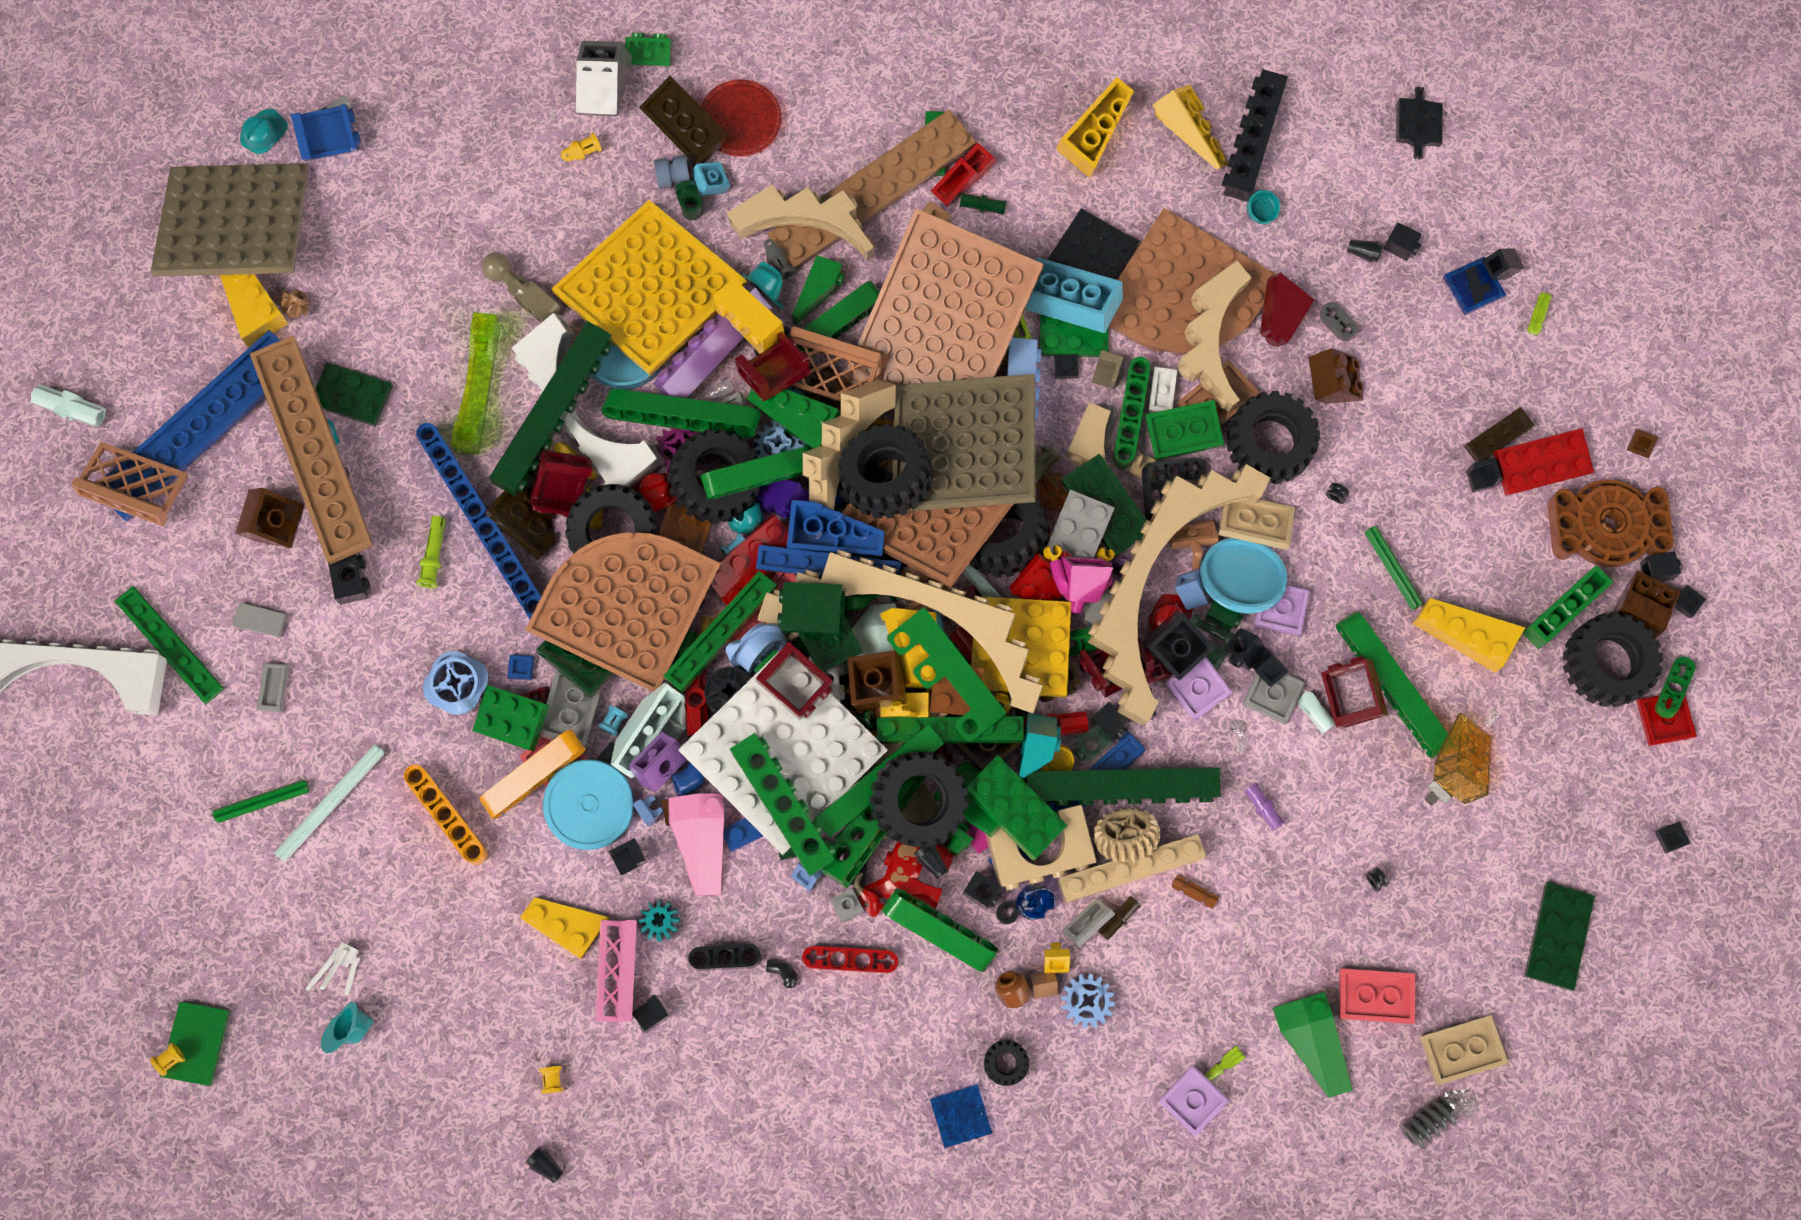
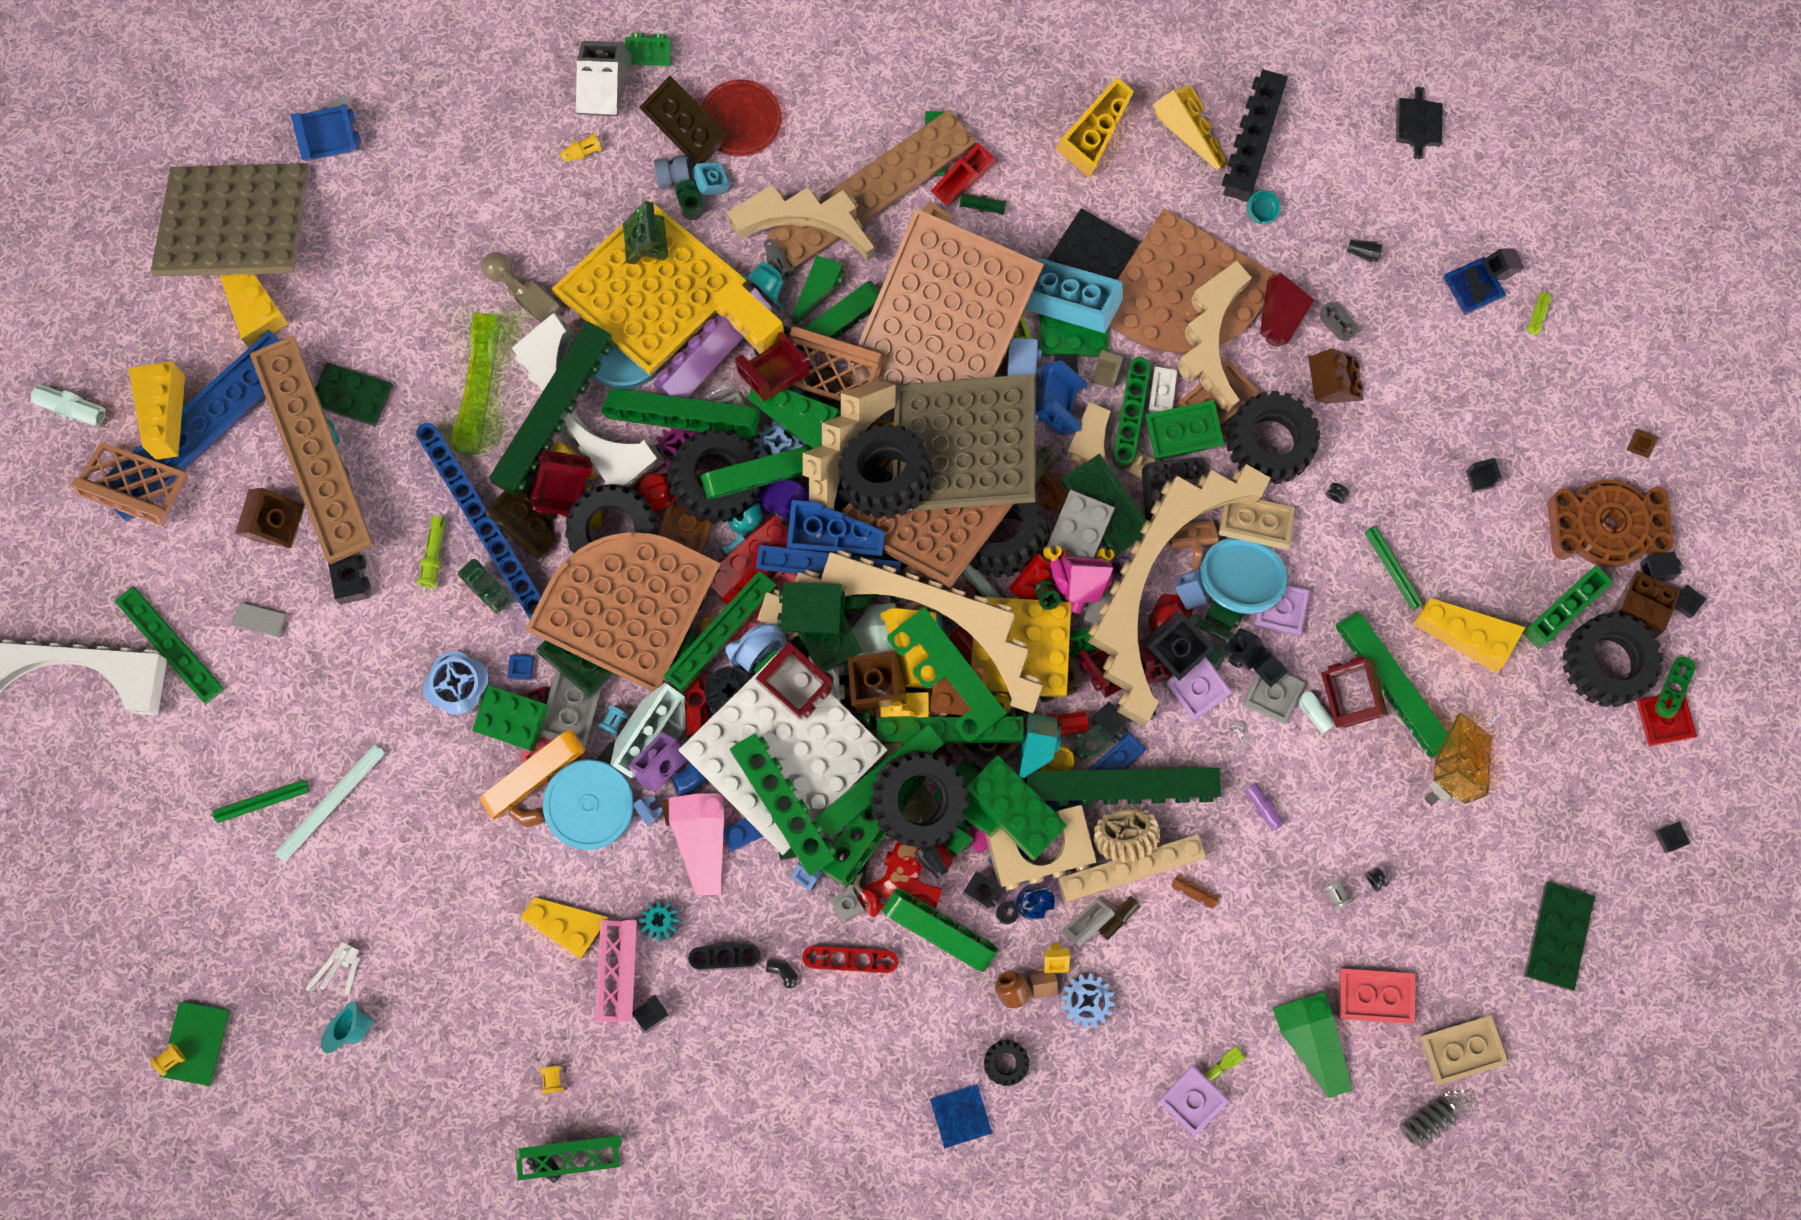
teal piece [240,108,288,154] -> none
light grey tile [256,663,290,713] -> none
medium nougat gear [280,289,310,318] -> none
light orange beam [404,764,487,865] -> none
black panel [608,838,647,875] -> none
black brick [1383,222,1422,261] -> none
dark brown plate [1464,407,1535,462] -> none
red plate [1493,428,1594,496] -> none
none -> yellow wedge [128,361,185,460]
none -> clear green animal [457,559,513,614]
none -> dark orange arm [508,805,545,827]
none -> green fence [515,1135,621,1181]
none -> clear green bracket [623,201,668,265]
none -> dark green bush [1034,580,1061,610]
none -> blue panel [1036,360,1088,436]
none -> light grey bush [1323,879,1354,911]

